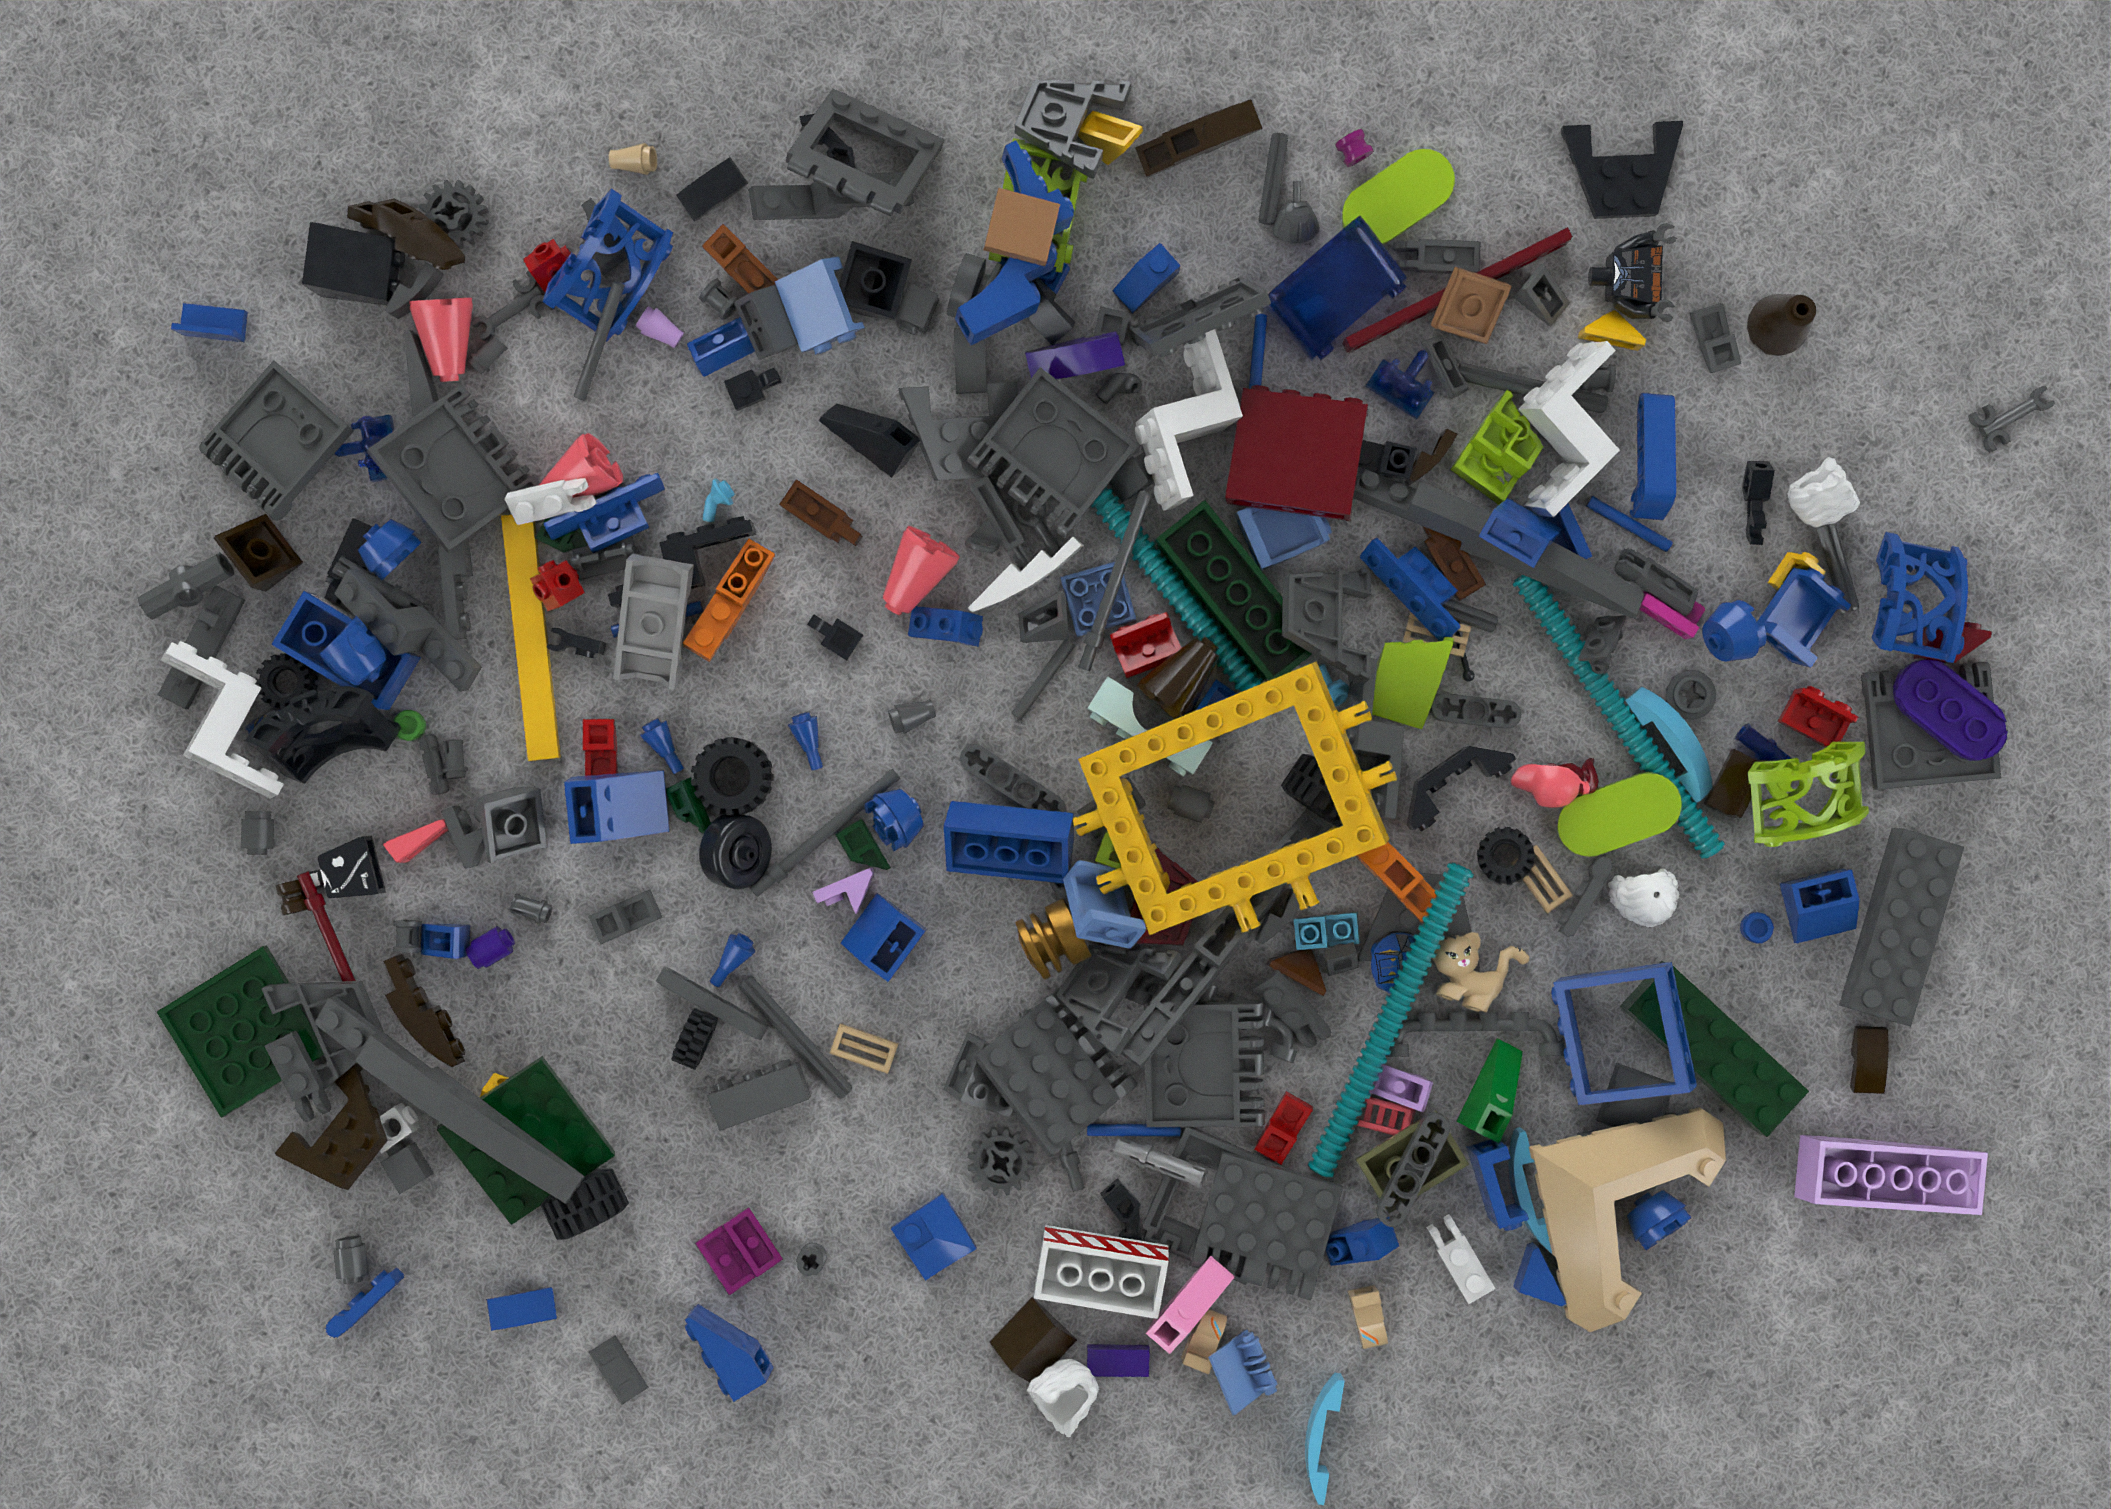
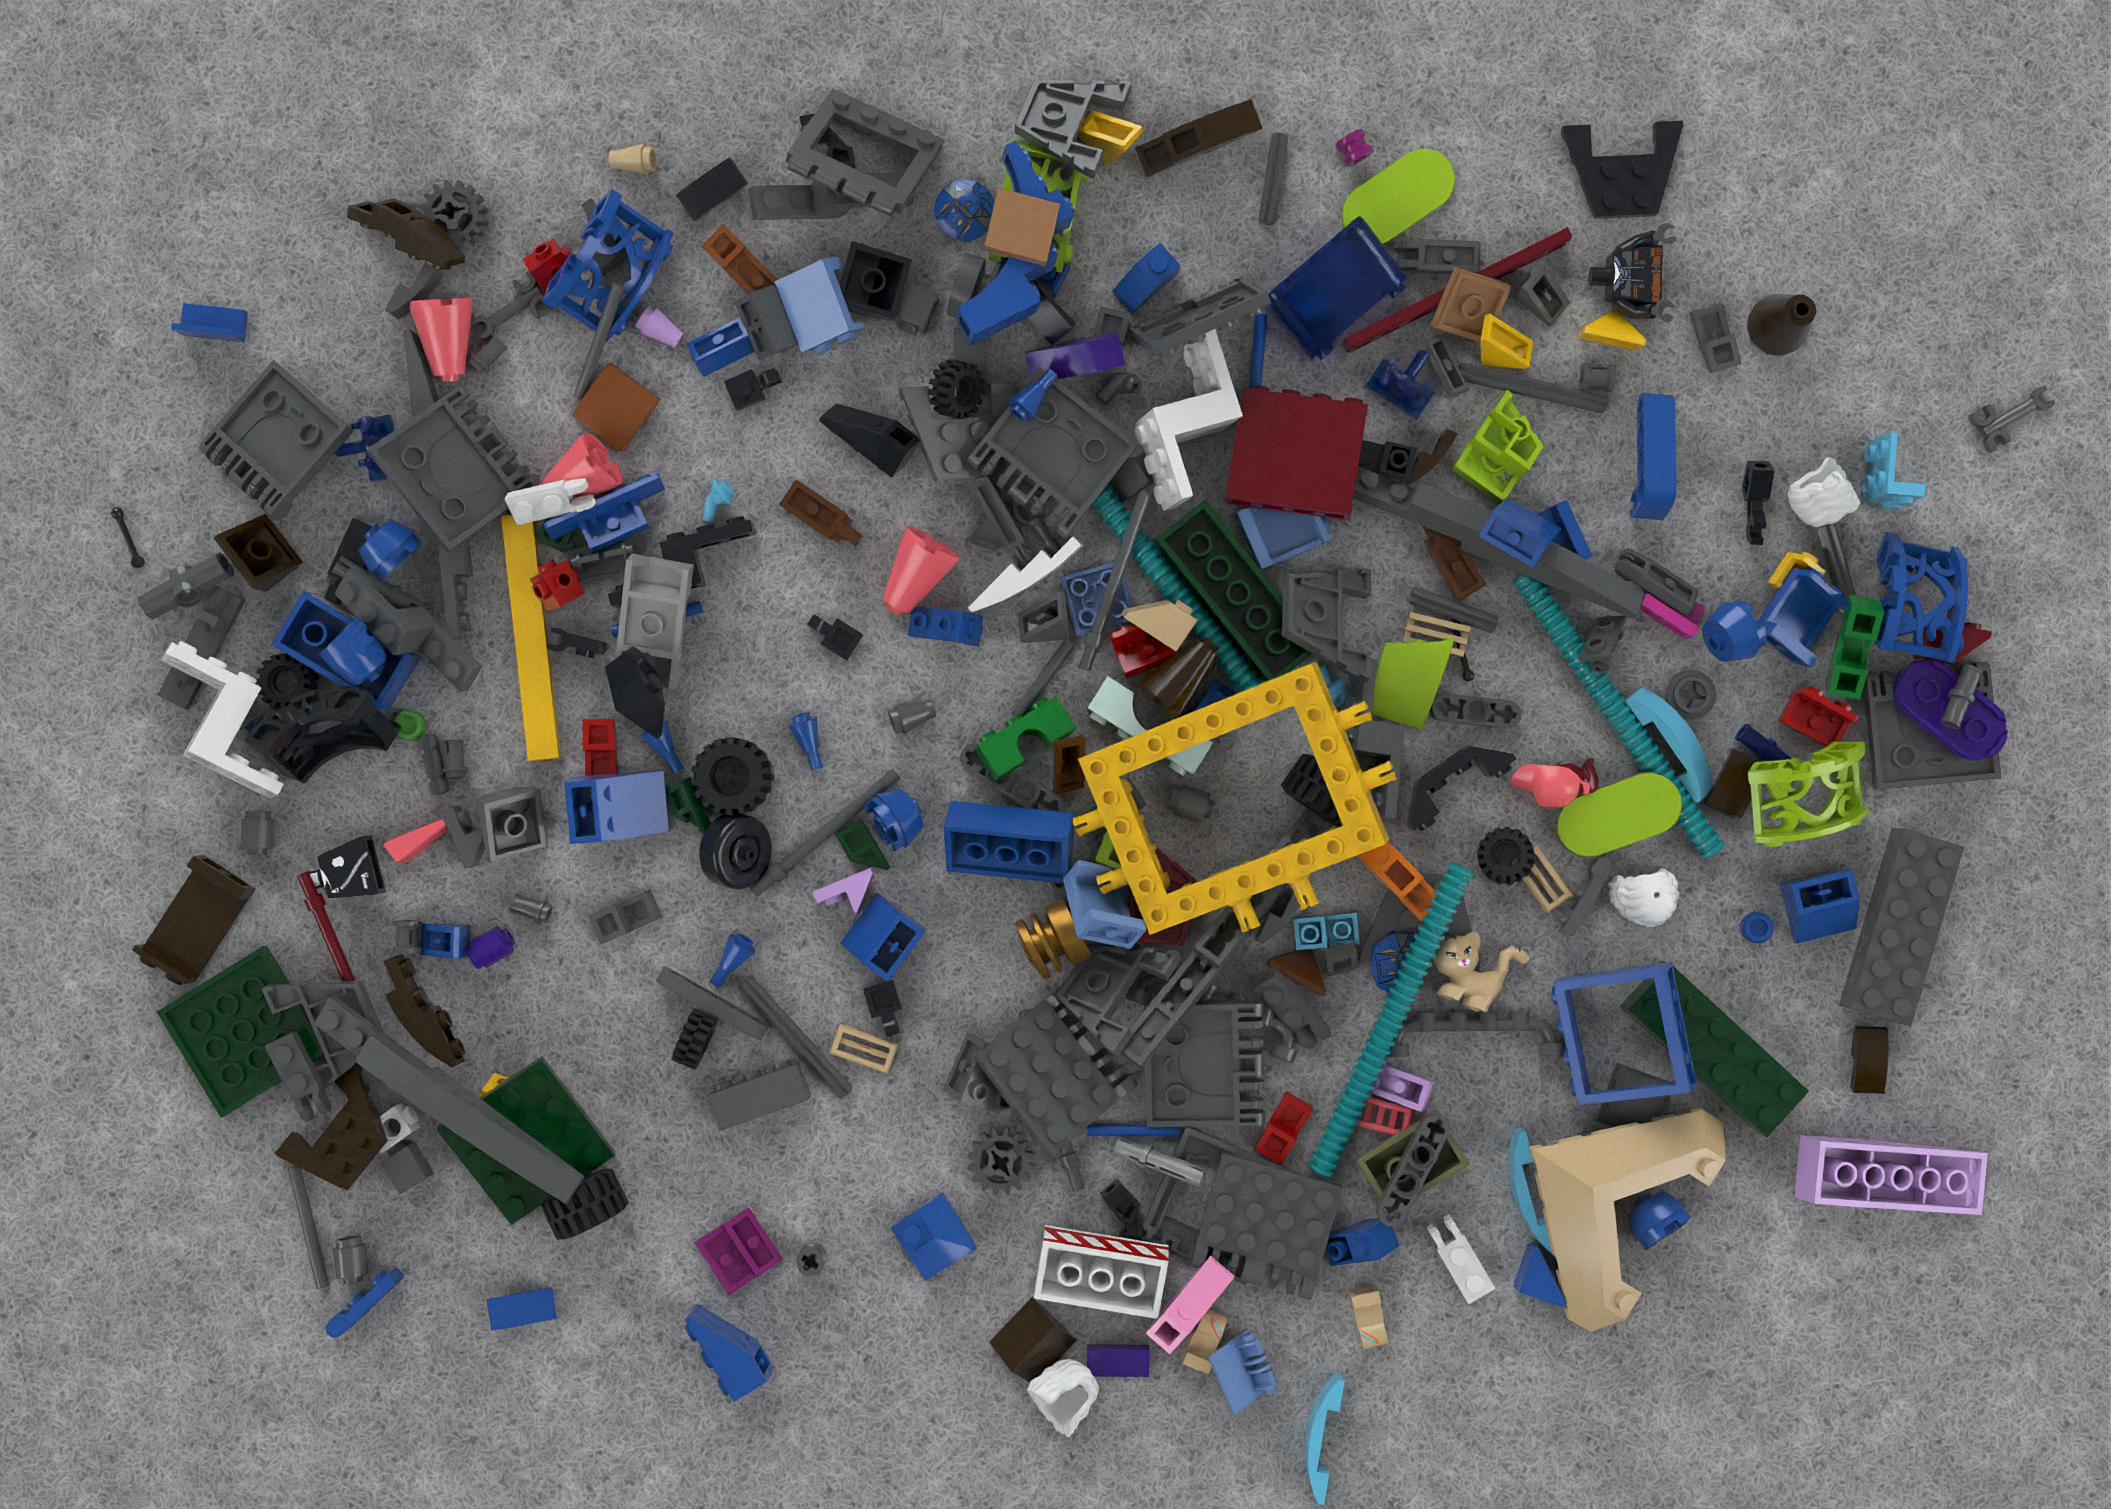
dark brown wheel [275,880,307,916] -> none
black slope [302,222,405,306] -> none
dark grey tile [588,1335,648,1405] -> none
orange slope [683,538,775,662] -> none
dark grey bush [699,278,739,320] -> none
dark grey piece [1273,181,1319,243] -> none
blue bracket [1360,538,1461,641] -> none
green slope [1456,1038,1523,1143] -> none
blue panel [1466,1139,1529,1231] -> none
white bracket [1519,341,1620,517] -> none
blue bar [1586,496,1673,552] -> none
none -> black hinge [111,507,145,568]
none -> dark brown panel [132,855,256,985]
none -> dark grey bar [288,1166,329,1289]
none -> dark orange slope [572,363,660,452]
none -> black slope [605,646,665,739]
none -> black plate [863,979,902,1037]
none -> black tyre [928,359,985,419]
none -> blue dish [934,179,995,242]
none -> green arch [976,696,1076,782]
none -> blue cone [1008,368,1058,421]
none -> reddish brown slope [1053,735,1086,794]
none -> tan slope [1121,600,1197,652]
none -> yellow slope [1480,313,1533,369]
none -> green arch [1825,595,1884,700]
none -> medium azure bracket [1862,432,1926,510]
none -> dark grey pin [1940,664,1983,729]

